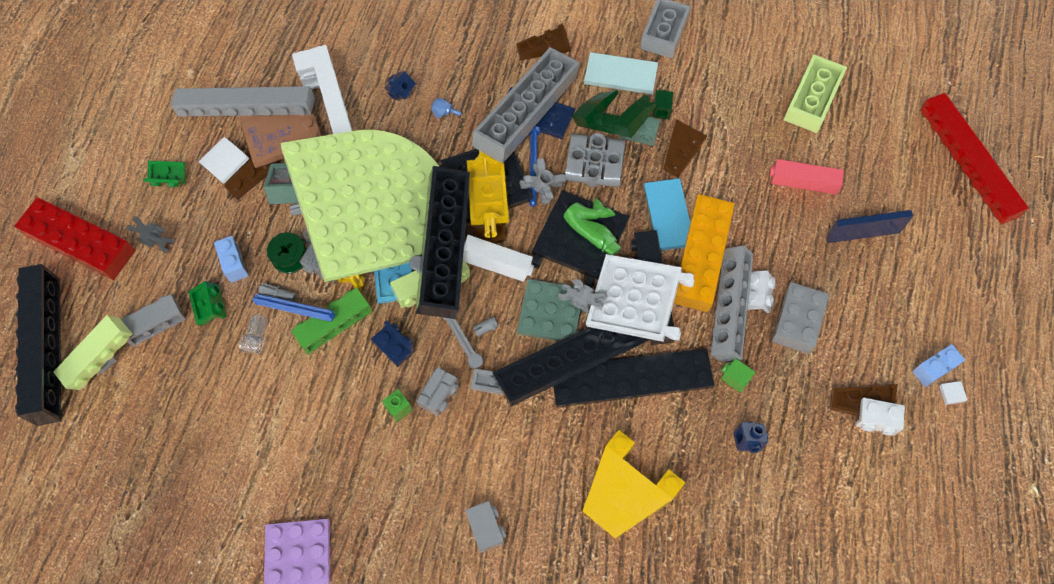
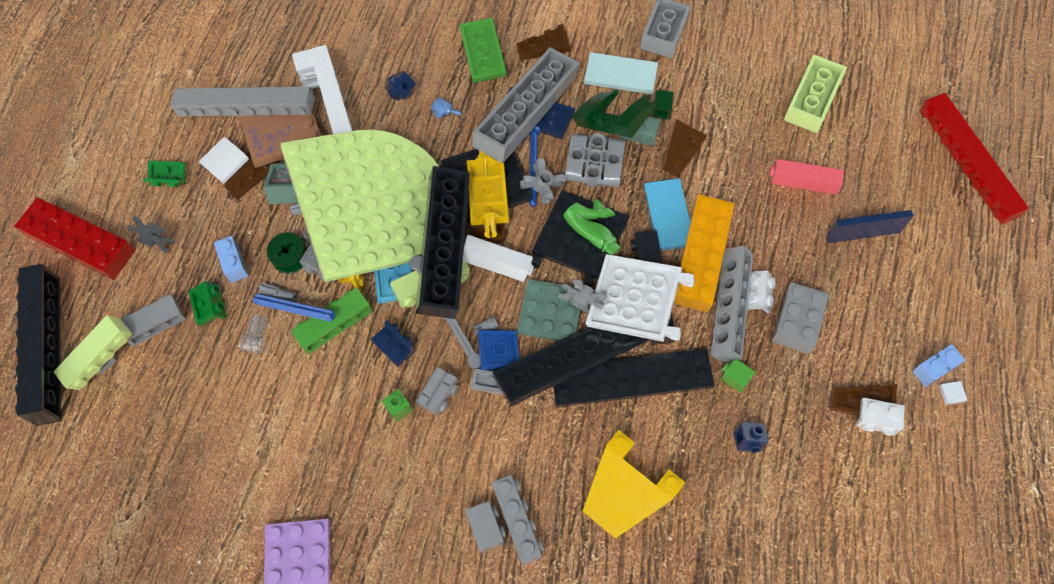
none -> bright green plate [459,18,507,83]
none -> blue tile [477,330,520,370]
none -> light grey brick [492,475,544,566]

